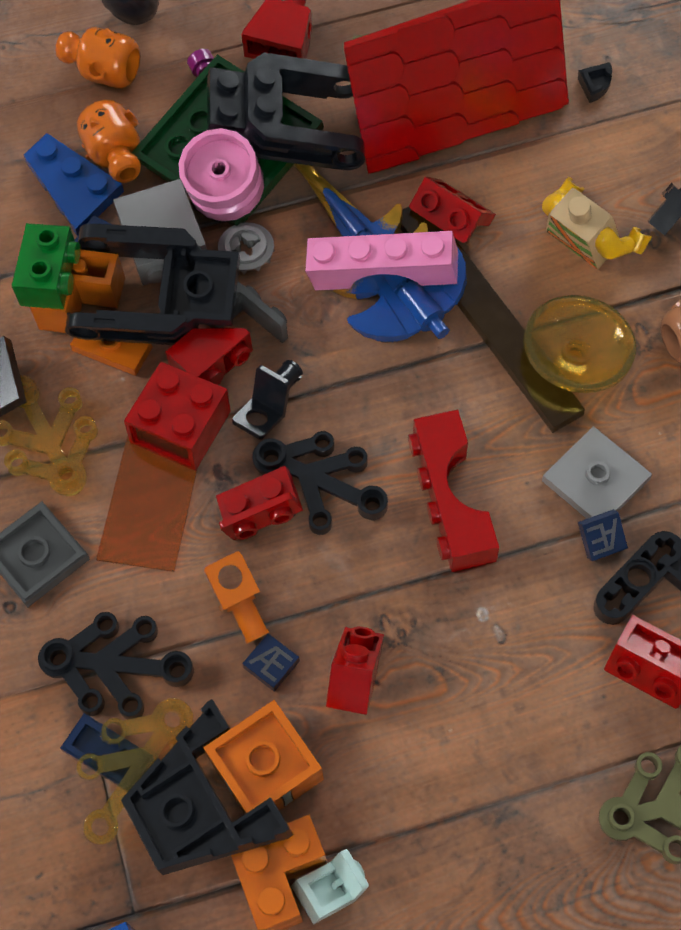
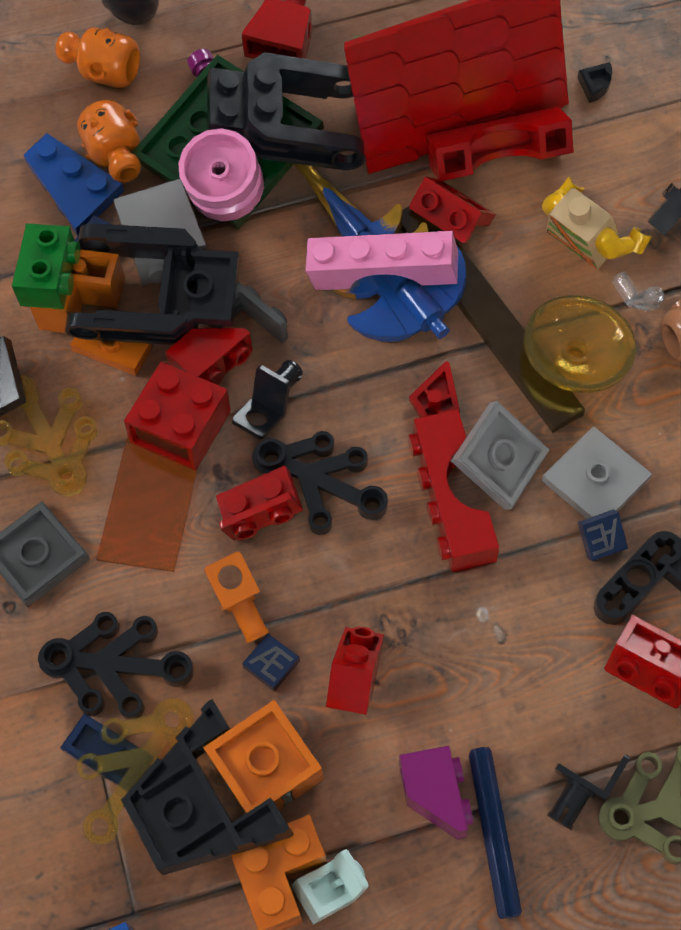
light grey gear [218,222,275,275] -> none
none -> magenta slope [399,746,473,840]
none -> red piece [409,361,460,418]
none -> red arch [426,106,574,182]
none -> light grey plate [451,401,550,510]
none -> dark blue axle [469,747,522,919]
none -> black bracket [547,754,631,830]
none -> clear arm [612,272,665,312]

